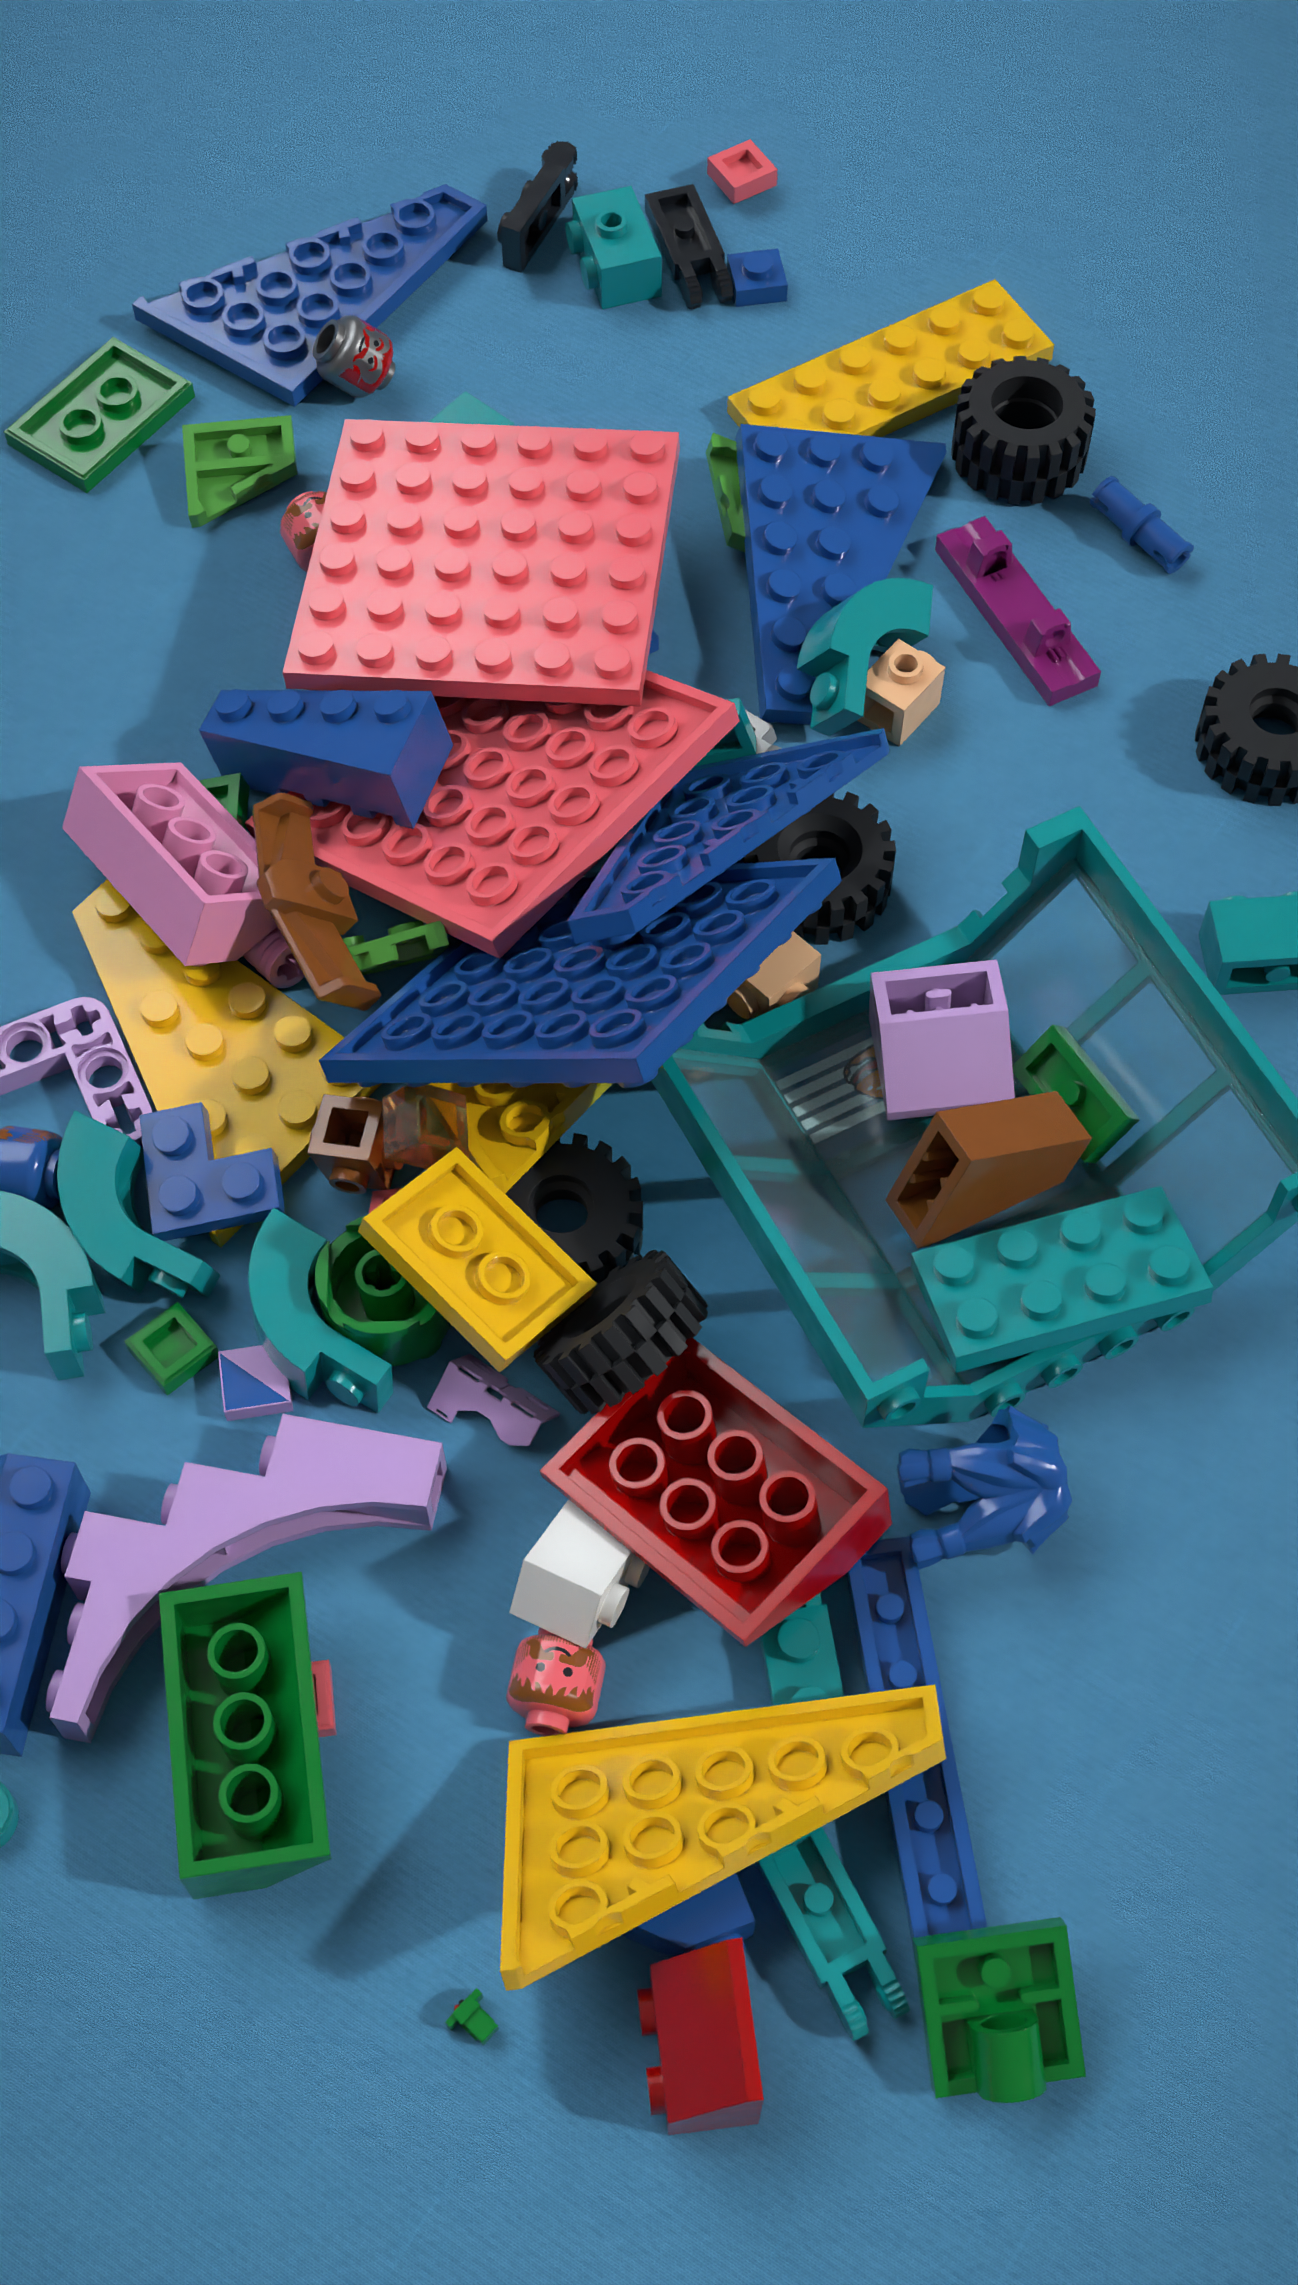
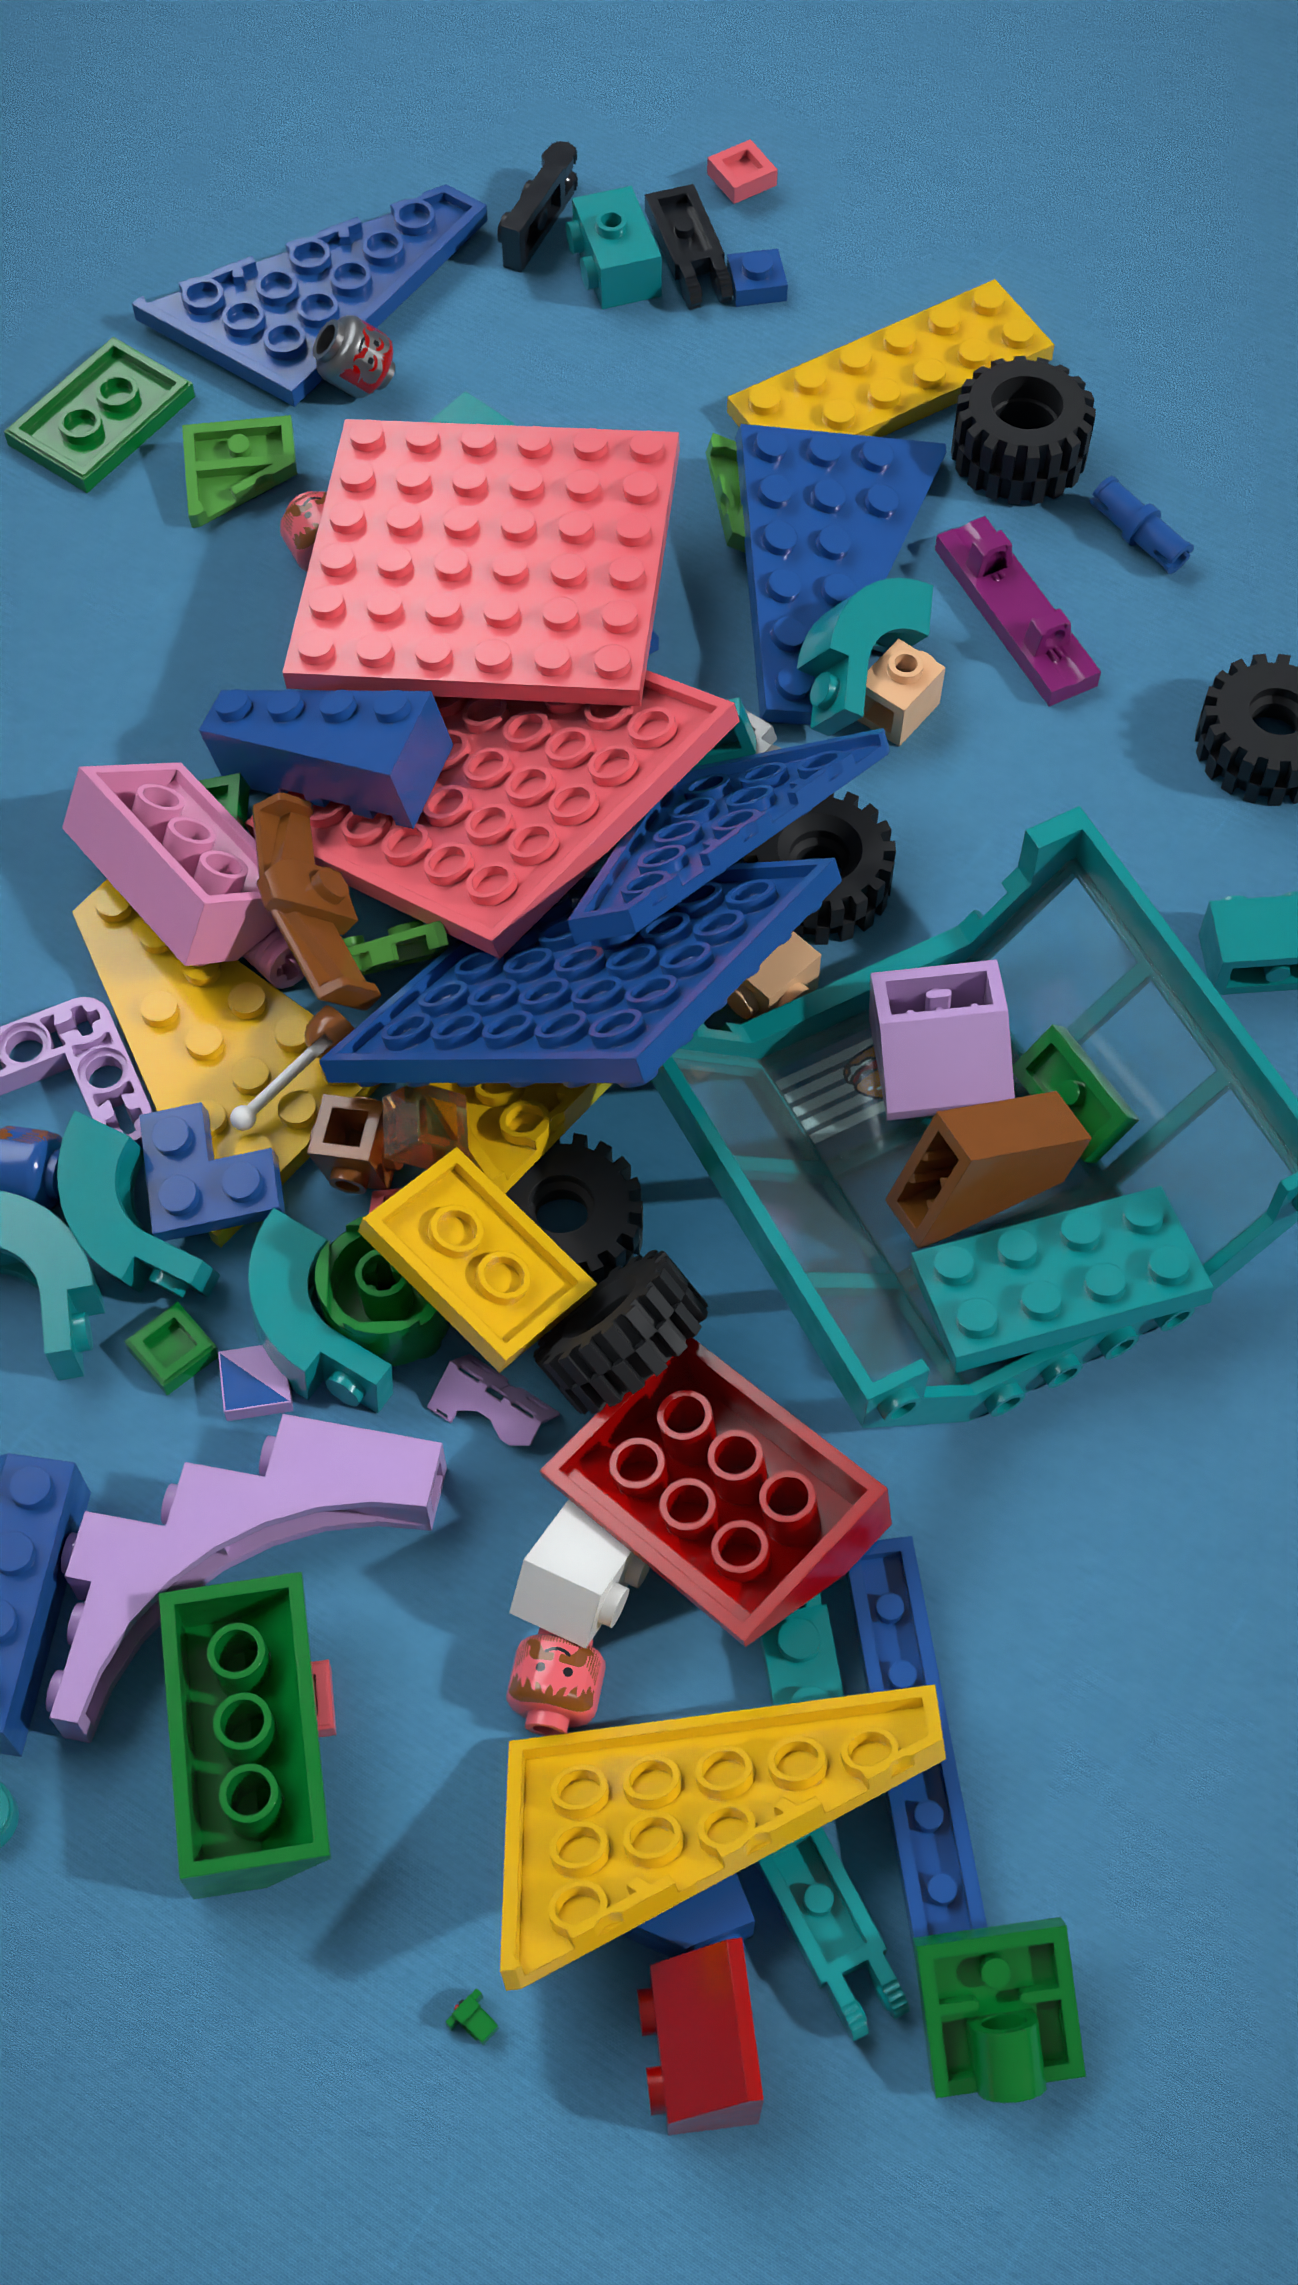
blue piece [896,1405,1072,1570] -> none
none -> hinge [230,1005,355,1131]

